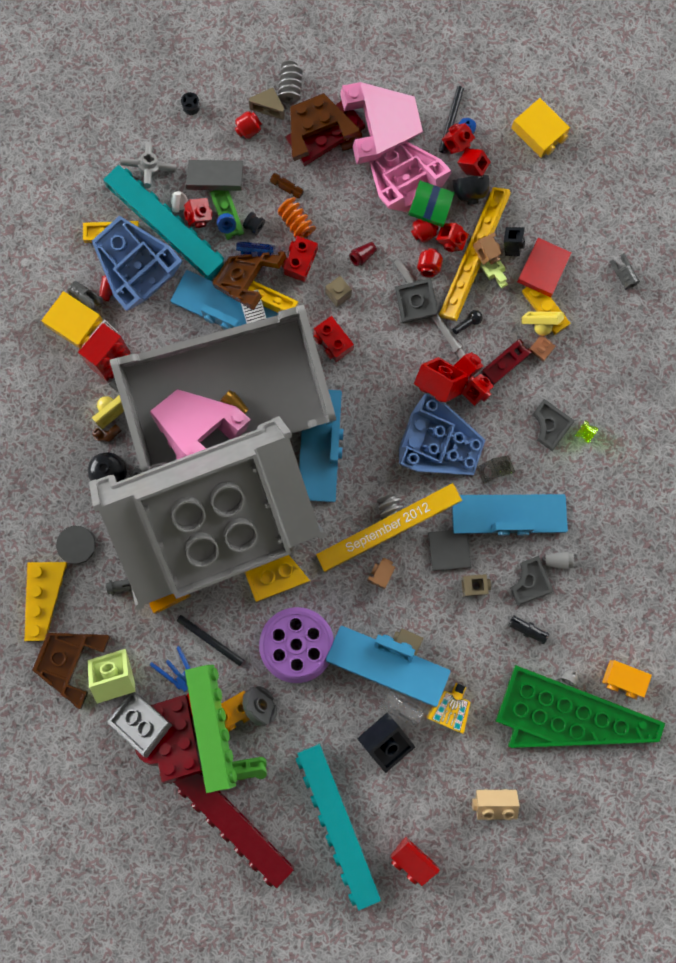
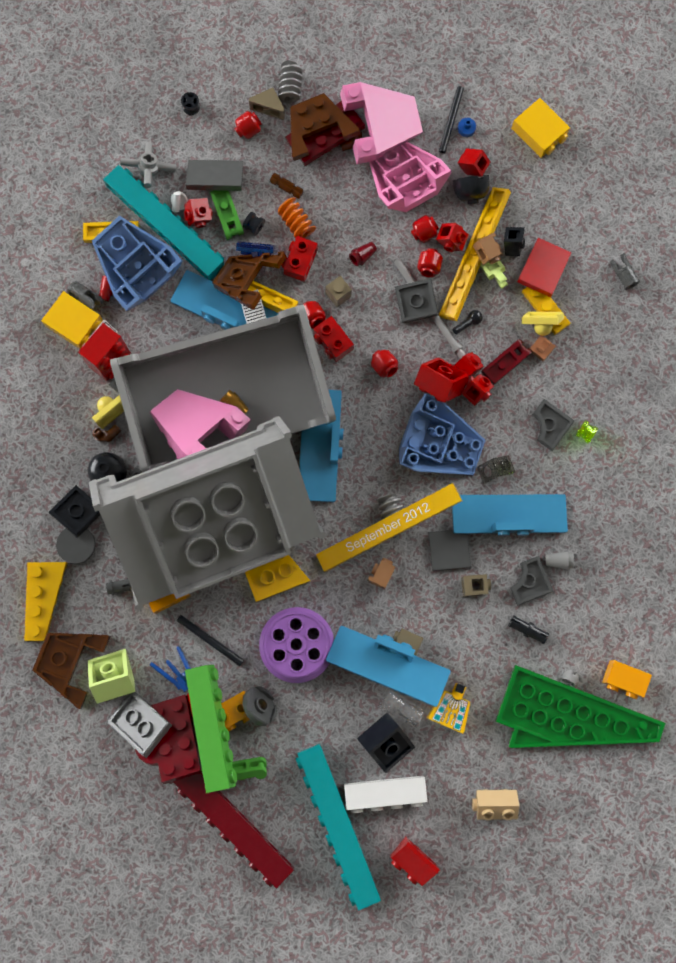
blue tile [217,213,236,234] -> none
green slope [408,180,455,227] -> none
red brick [442,123,475,154] -> none
none -> black tile [49,485,101,538]
none -> red head [302,301,326,329]
none -> white brick [344,776,427,813]
none -> red head [371,349,399,378]

